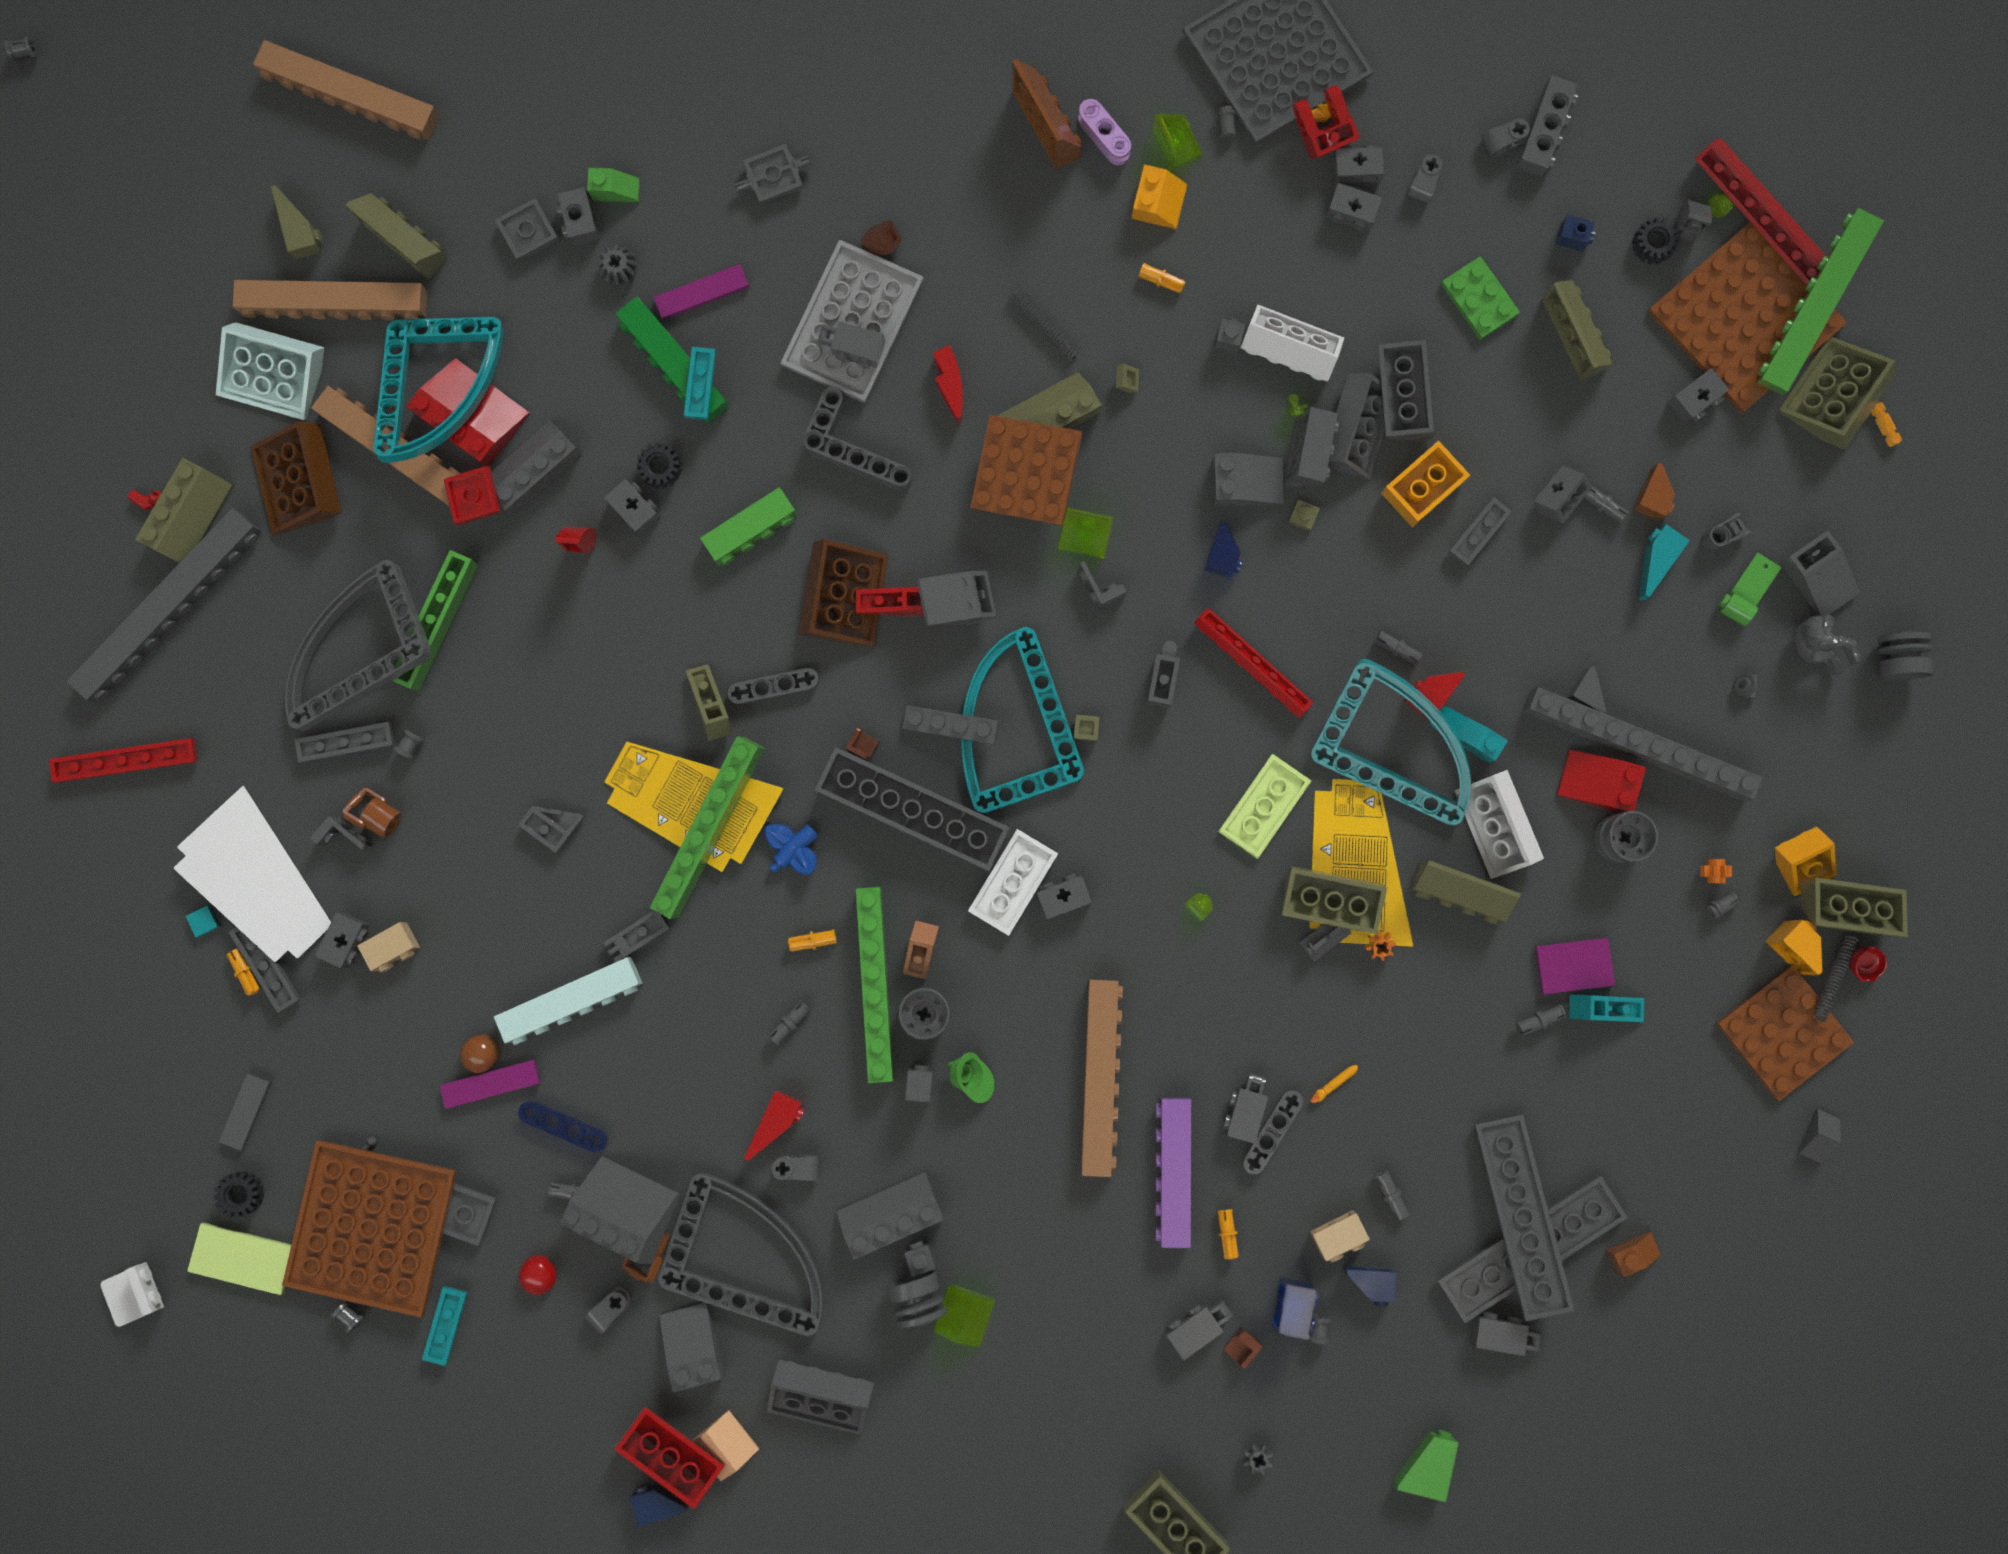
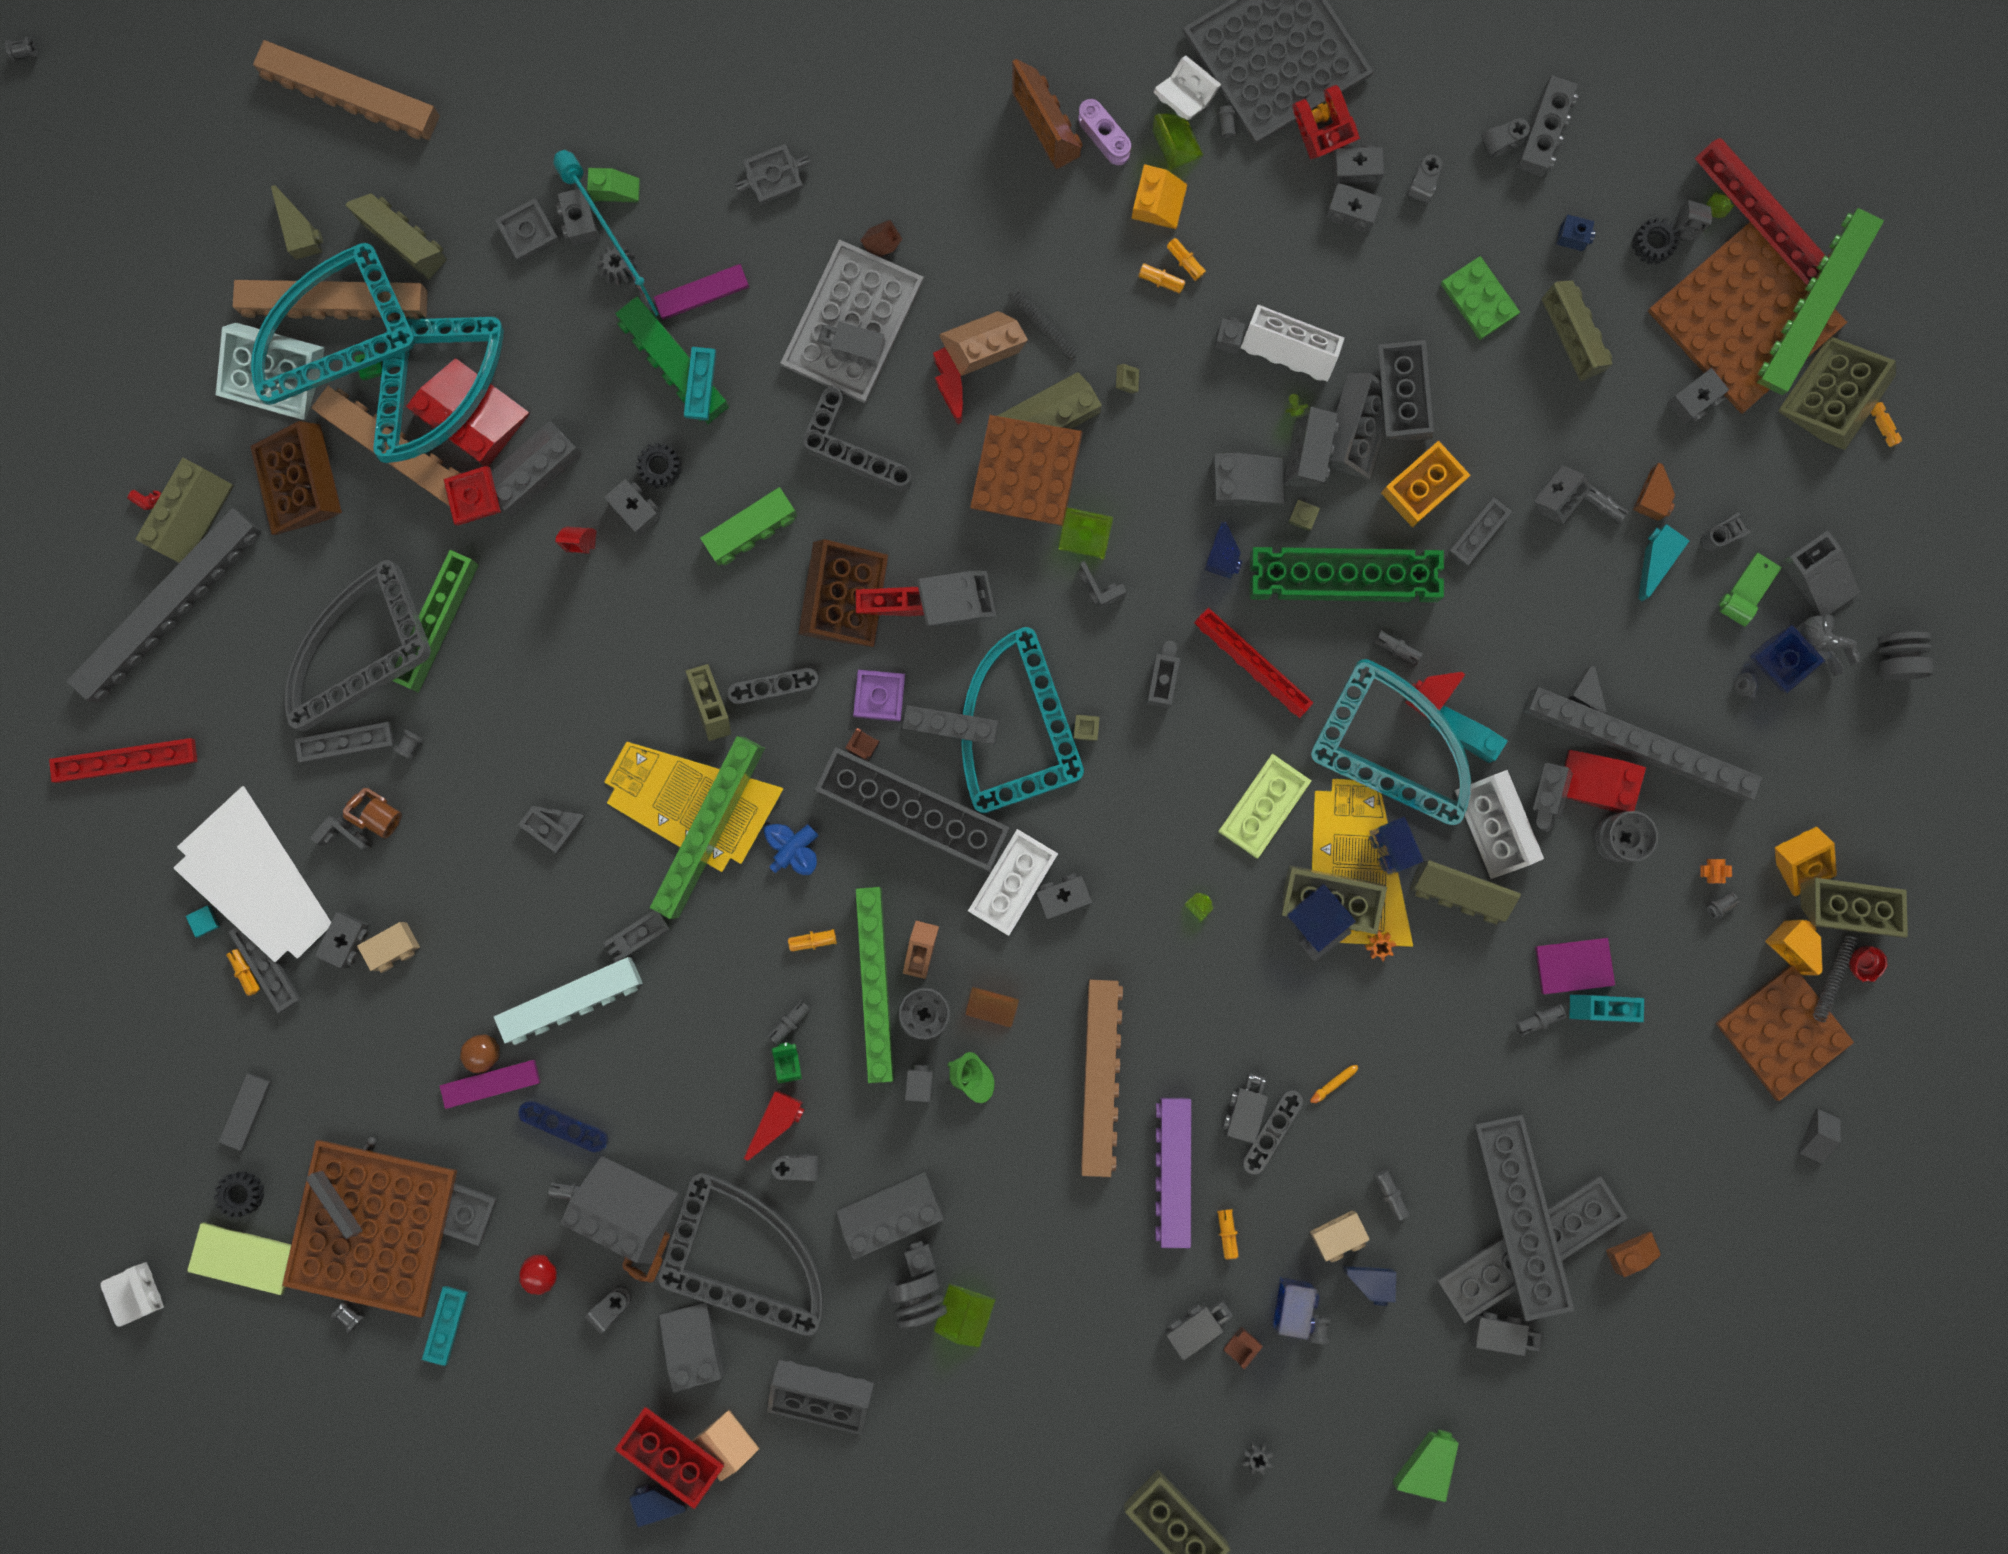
none -> teal beam [251,243,415,405]
none -> dark grey tile [306,1171,363,1239]
none -> green plate [354,350,383,381]
none -> teal flag [554,150,659,316]
none -> green bracket [772,1043,802,1084]
none -> medium lavender tile [853,670,905,722]
none -> medium nougat slope [939,311,1028,376]
none -> clear orange panel [966,987,1019,1027]
none -> white bracket [1154,55,1221,120]
none -> light orange axle [1167,238,1206,281]
none -> green brick [1250,547,1444,602]
none -> clear blue tile [1286,883,1356,952]
none -> clear blue brick [1369,816,1424,875]
none -> dark grey brick [1533,763,1573,832]
none -> clear blue slope [1749,625,1825,693]

